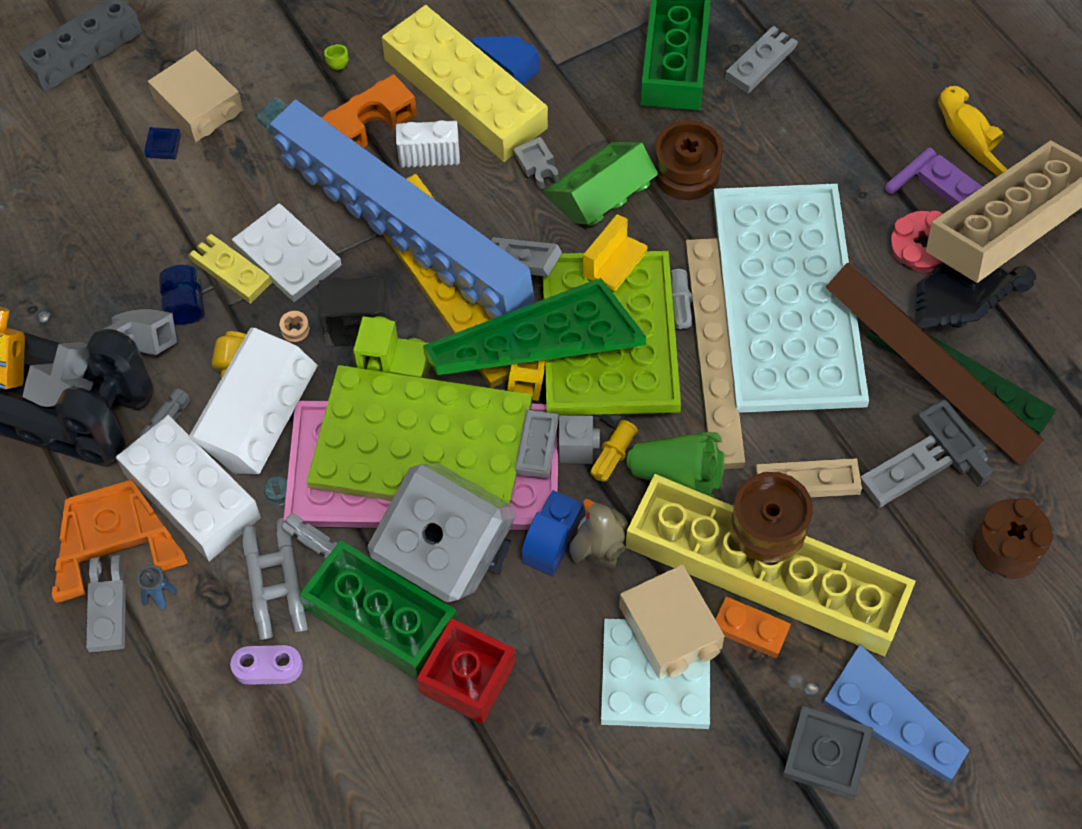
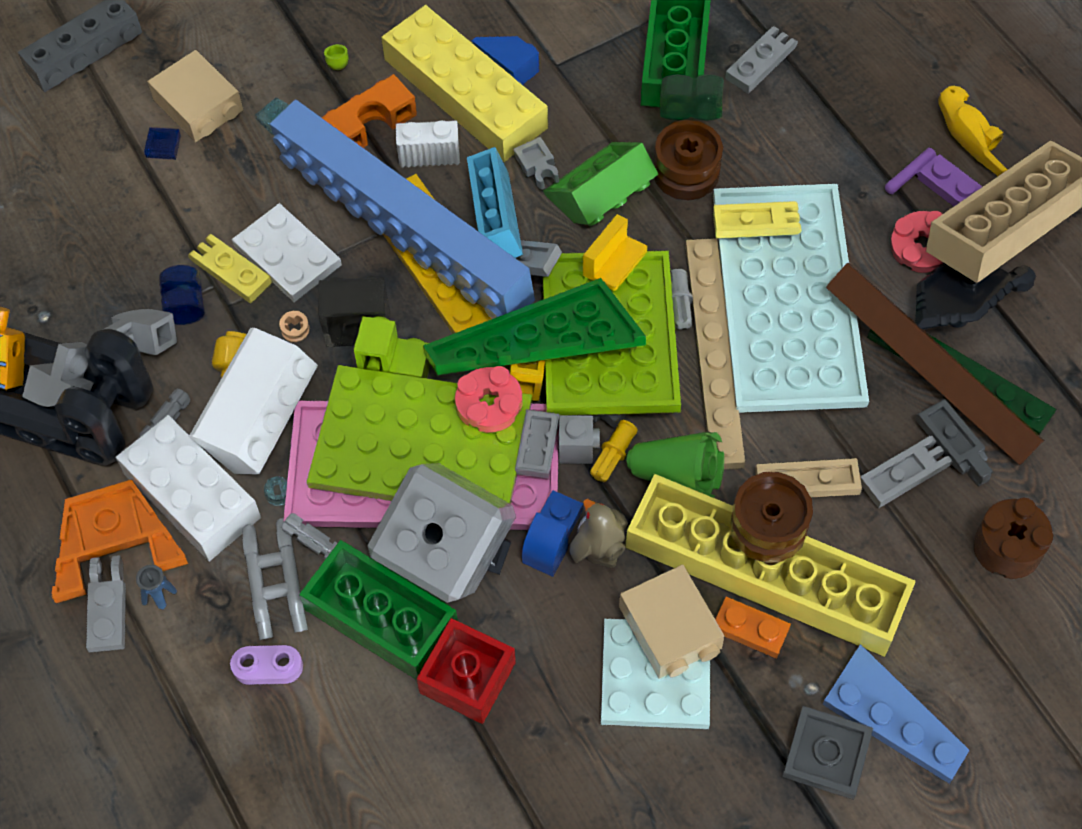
none -> coral plate [455,366,523,433]
none -> medium azure brick [467,147,523,258]
none -> clear green brick [660,74,724,121]
none -> light yellow hinge [713,201,802,238]

